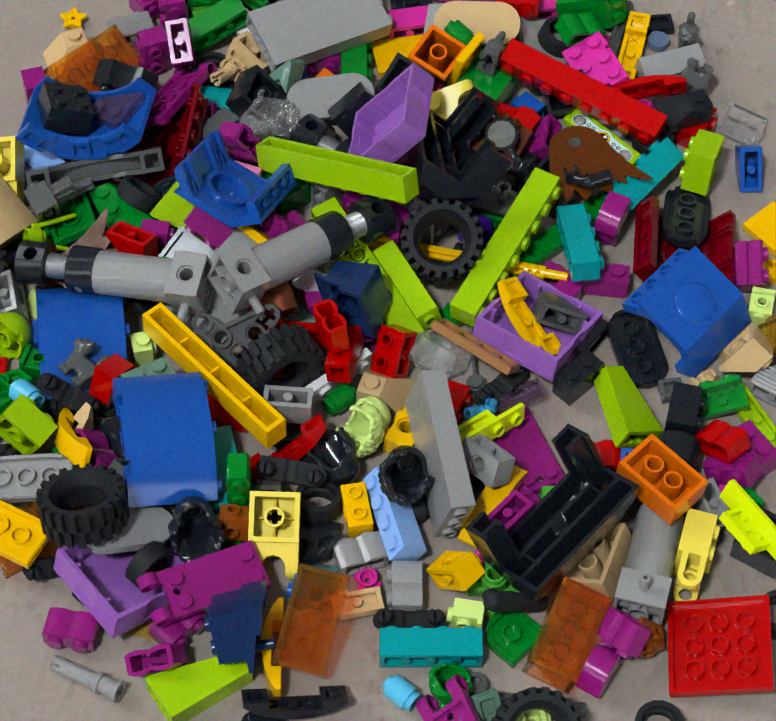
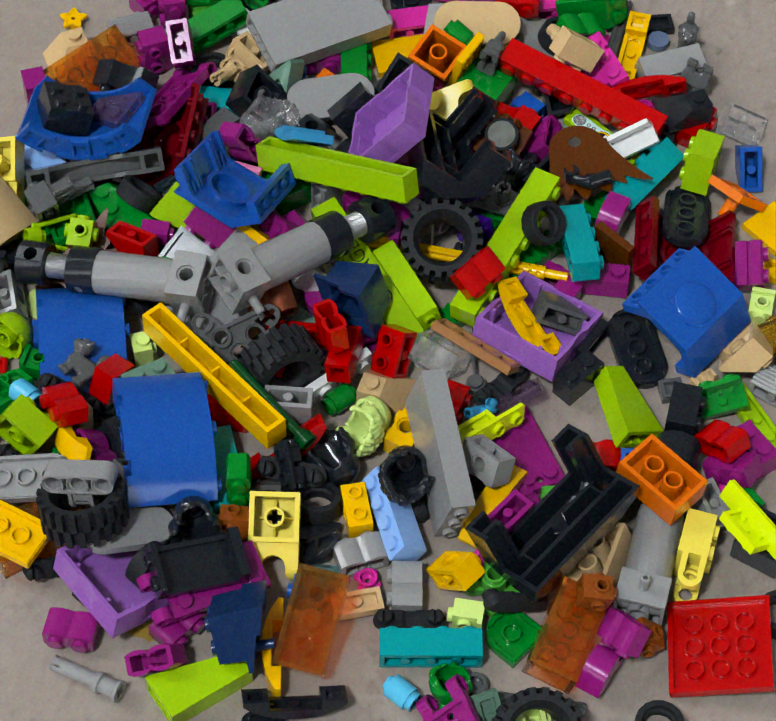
none -> red brick [39,381,88,428]
none -> light grey piece [41,459,119,507]
none -> lime brick [64,215,99,249]
none -> black panel [143,526,251,600]
none -> dark green piece [230,359,316,451]
none -> dark azure slope [274,125,334,146]
none -> black hinge [274,439,306,492]
none -> red brick [450,246,506,299]
none -> black tyre [521,201,566,246]
none -> tan brick [546,24,605,73]
none -> dark orange brick [576,572,617,612]
none -> reddish brown tile [594,221,634,276]
none -> white panel [606,118,660,159]
none -> orange tile [708,174,767,215]

